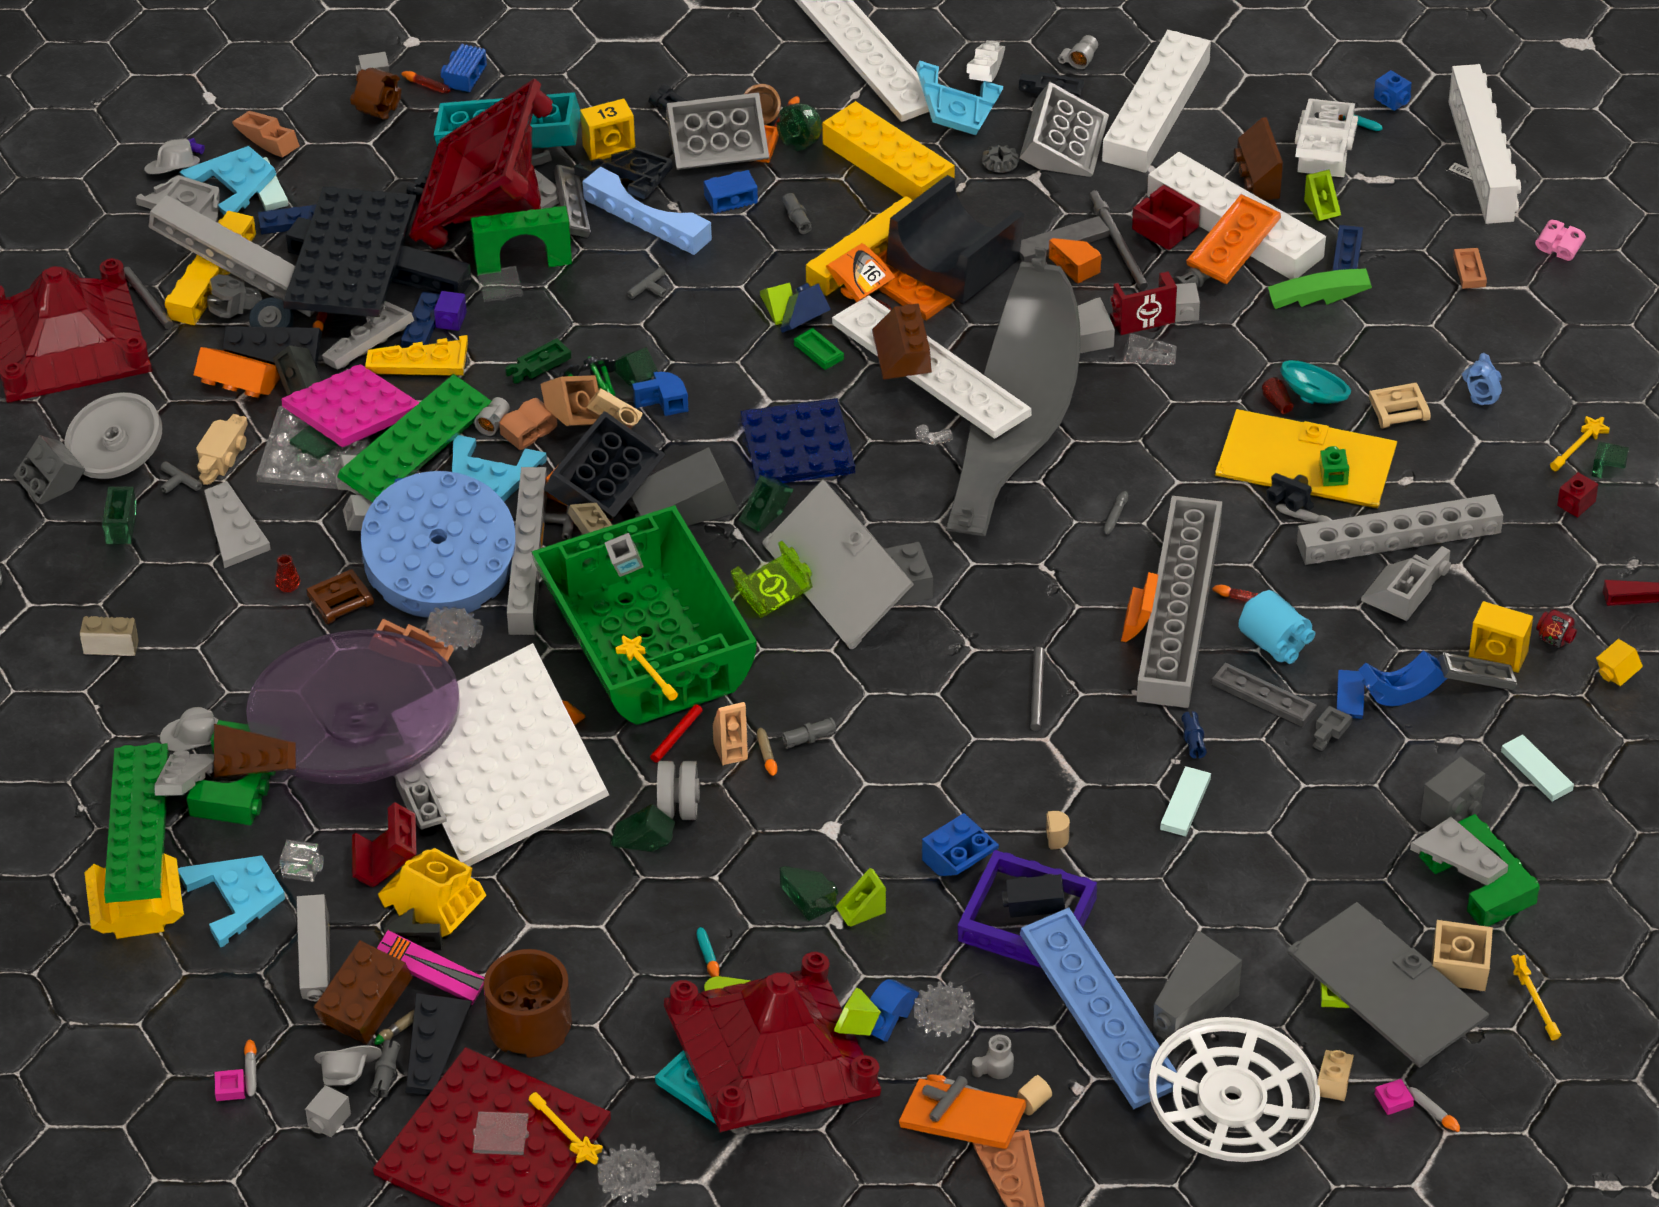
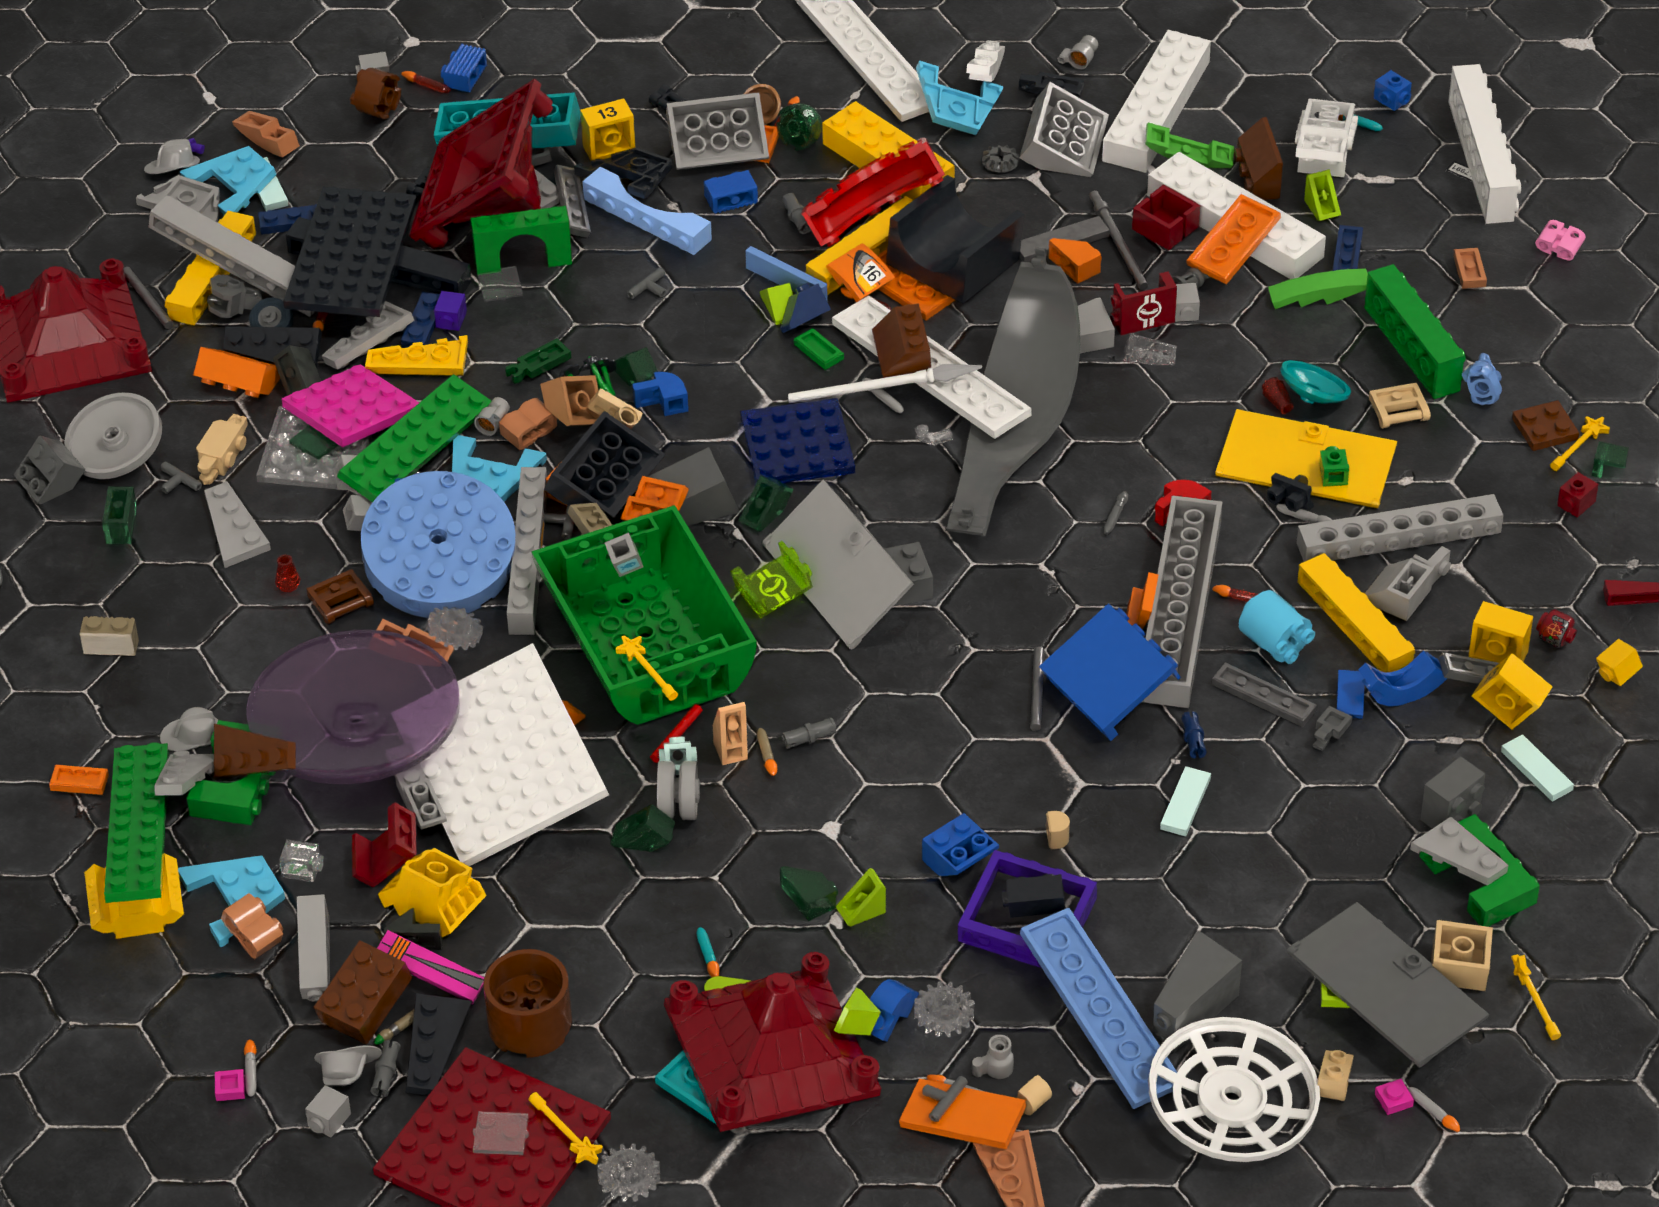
none -> orange plate [49,765,109,795]
none -> nougat brick [221,893,283,959]
none -> orange slope [621,476,689,521]
none -> light aqua brick [659,737,697,775]
none -> medium blue tile [745,246,828,302]
none -> white piece [788,364,982,403]
none -> red windscreen [802,138,945,247]
none -> light grey piece [862,378,904,413]
none -> blue panel [1039,603,1181,741]
none -> bright green slope [1145,122,1234,168]
none -> red brick [1155,480,1212,526]
none -> yellow brick [1297,553,1415,672]
none -> green brick [1364,264,1466,399]
none -> yellow brick [1472,653,1552,729]
none -> reddish brown plate [1512,400,1579,451]

